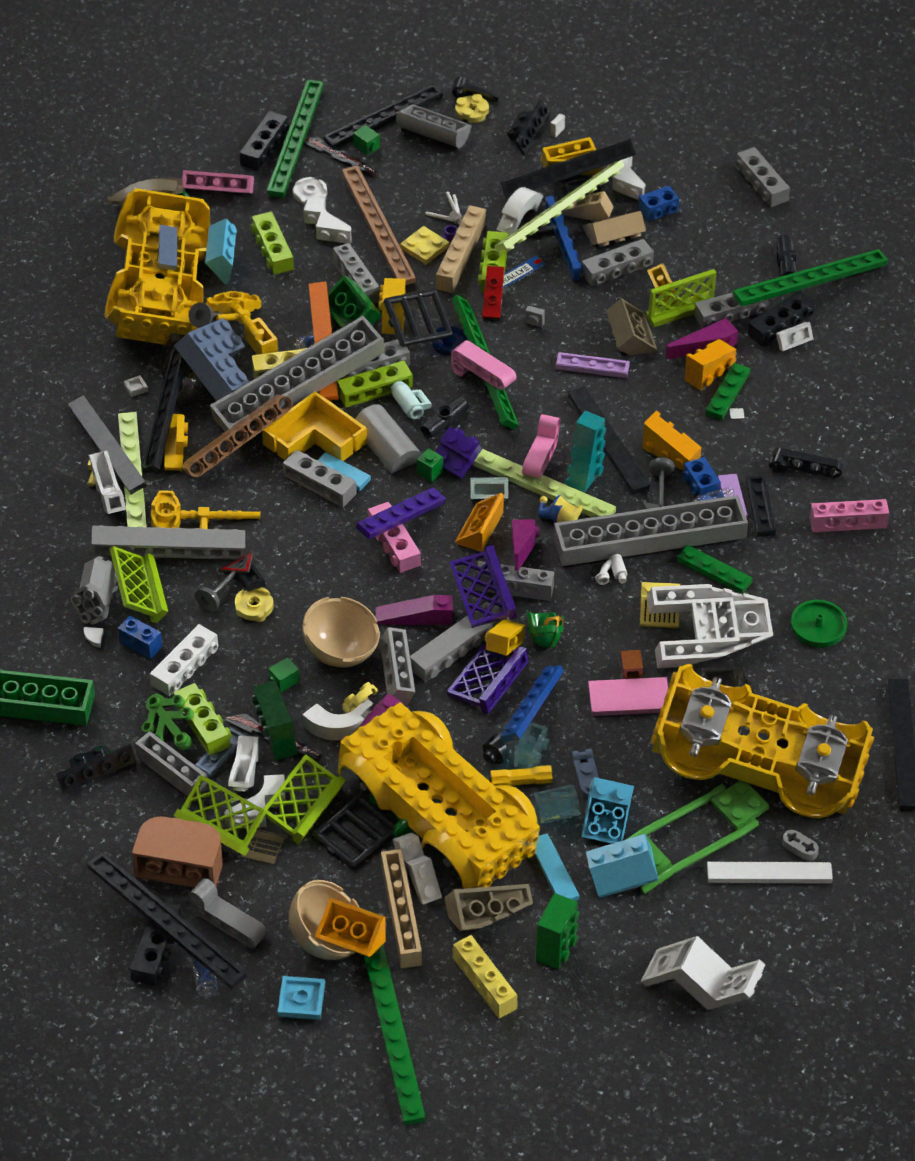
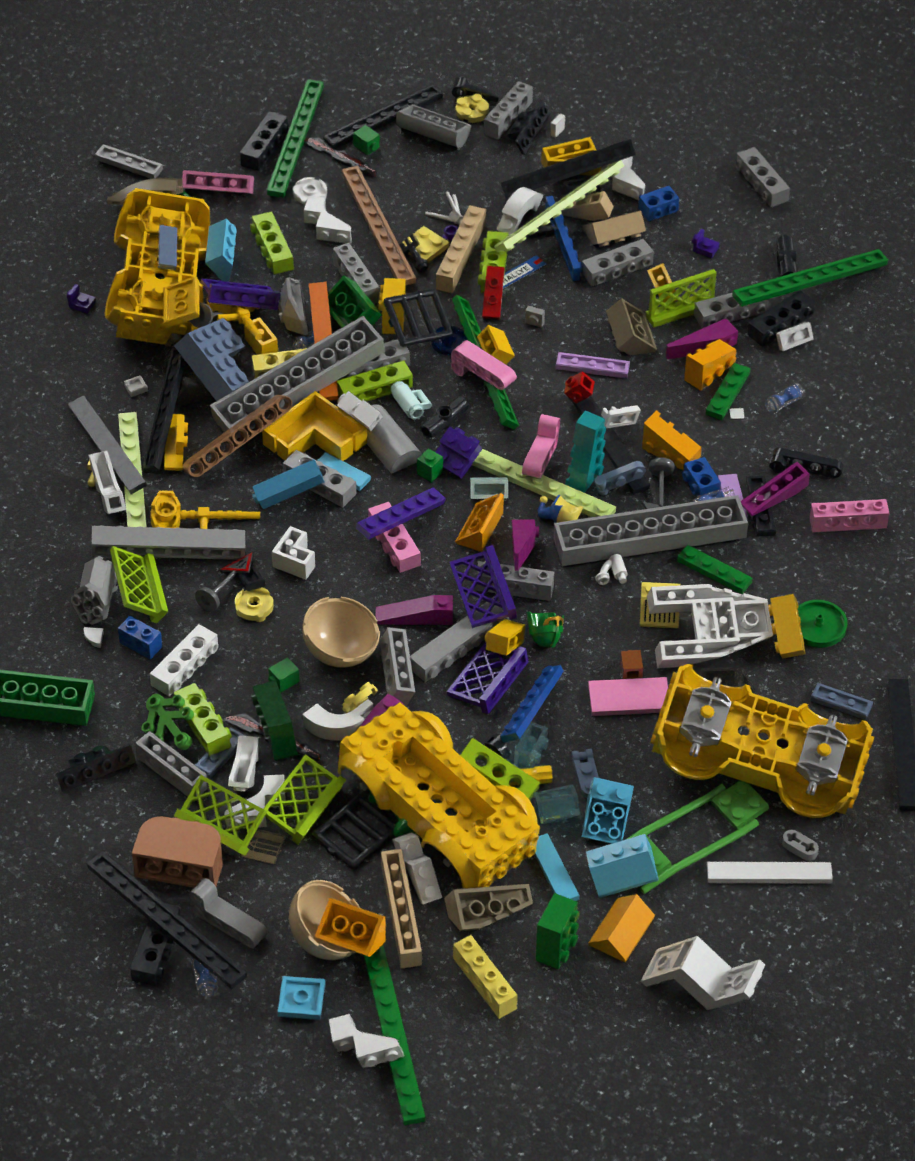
none -> dark purple bracket [67,284,96,313]
none -> light grey plate [95,144,163,179]
none -> yellow tile [163,276,199,328]
none -> dark purple fence [201,278,281,310]
none -> dark azure brick [252,459,325,509]
none -> white brick [272,526,315,580]
none -> light grey wedge [278,277,308,335]
none -> white arch [329,1014,404,1068]
none -> white arch [337,391,382,431]
none -> black hinge [399,234,428,272]
none -> lime brick [460,738,540,800]
none -> yellow brick [477,325,515,365]
none -> light grey brick [484,81,533,140]
none -> red brick [564,371,595,403]
none -> light orange slope [588,894,655,962]
none -> sand blue plate [595,461,646,496]
none -> white plate [601,405,641,429]
none -> dark purple bracket [692,229,720,258]
none -> magenta slope [741,462,809,516]
none -> clear piece [765,383,805,414]
none -> yellow wedge [768,594,805,659]
none -> sand blue tile [810,683,873,720]

